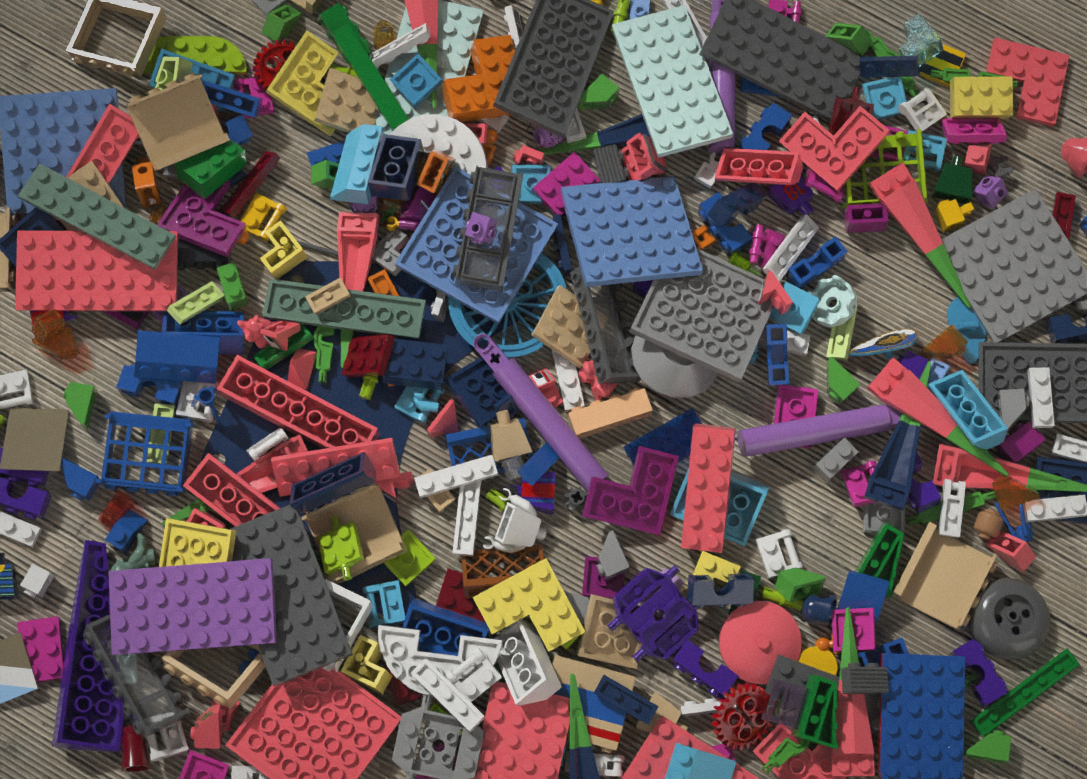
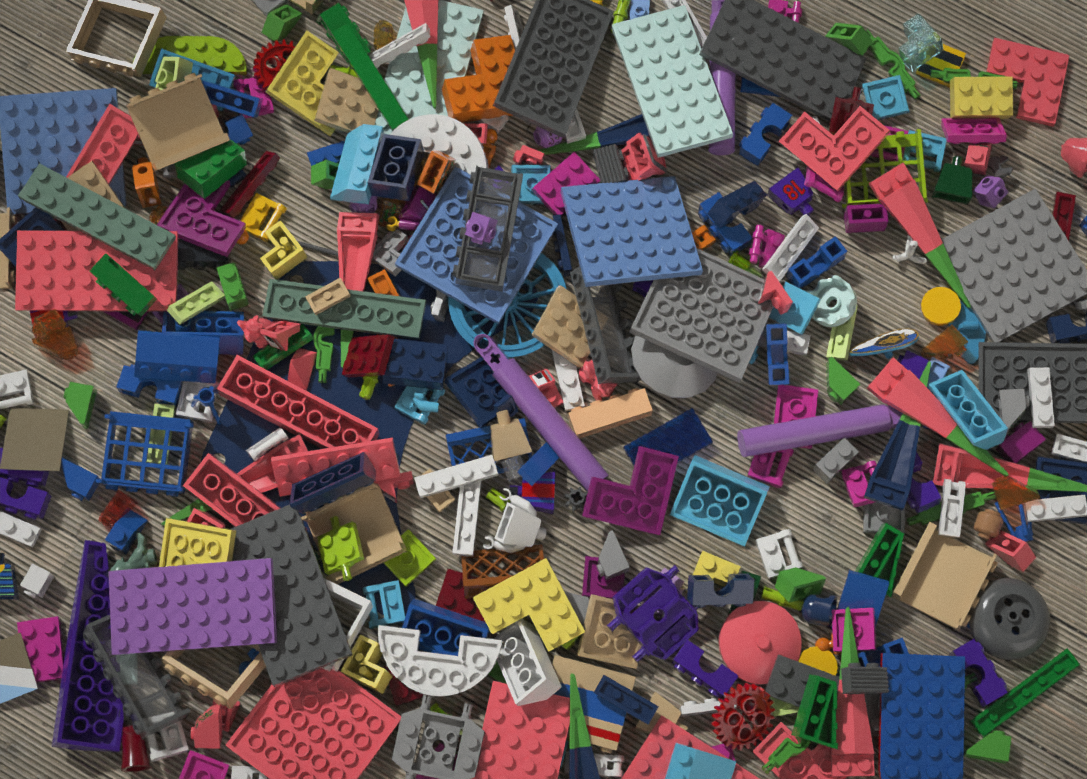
dark azure tile [389,53,444,108] -> none
white plate [411,658,485,733] -> none
coral slope [427,399,459,437] -> none
white plate [446,648,502,702] -> none
bright green slope [577,74,619,110] -> none
coral brick [681,423,736,553] -> none
white plate [694,152,720,189] -> none
coral slope [714,148,803,185] -> none
clear purple plate [761,679,809,729] -> none
dark blue plate [859,56,920,78] -> none
white plate [898,88,947,132] -> none
yellow brick [934,199,974,233] -> none
none -> green wedge [89,253,157,317]
none -> dark pink plate [747,449,794,488]
none -> white piece [893,235,927,264]
none -> yellow tile [921,287,961,326]

